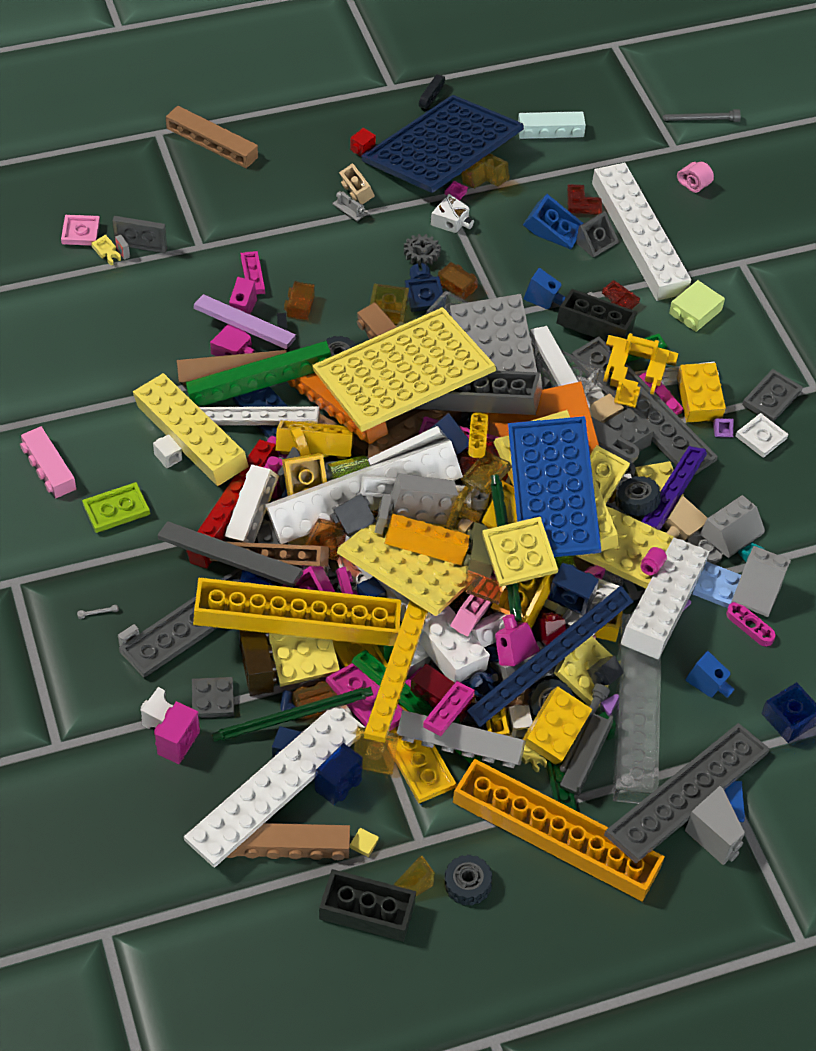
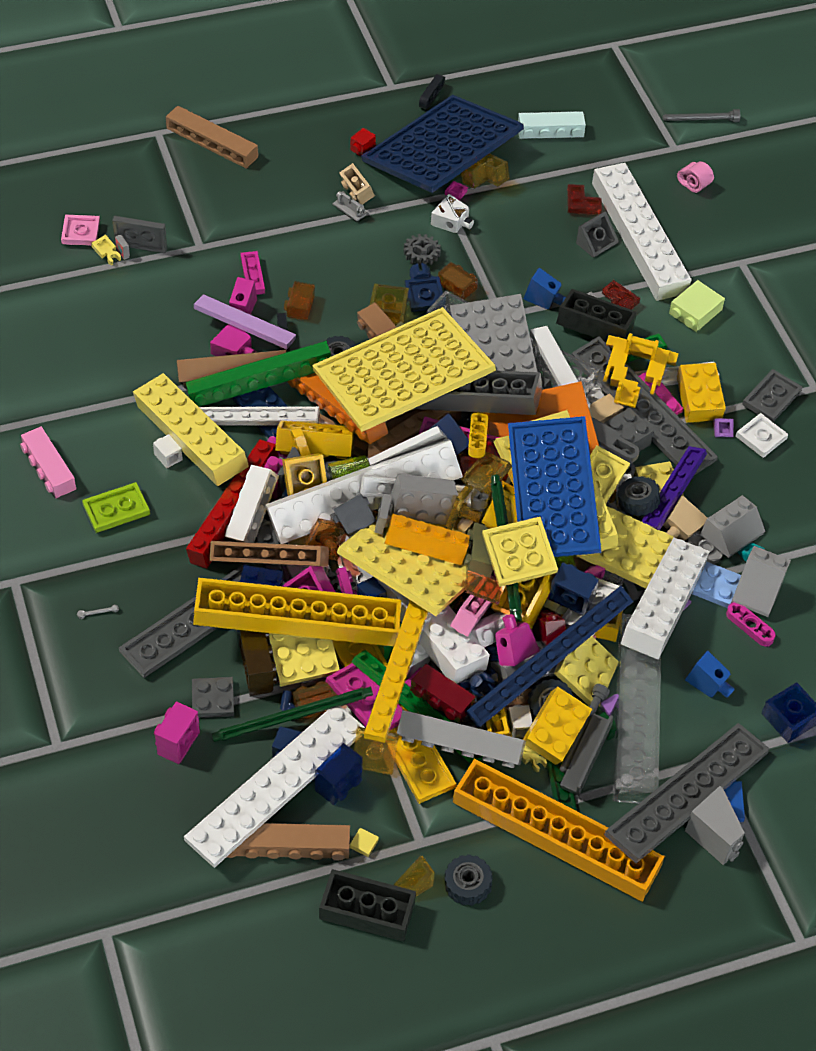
light grey tile [118,624,139,646] -> none
white brick [140,687,173,729] -> none
dark grey tile [157,521,303,588] -> none
dark pink plate [423,681,475,736] -> none
blue slope [523,194,584,249] -> none
black brick [587,655,624,686] -> none
dark pink brick [641,547,667,576] -> none

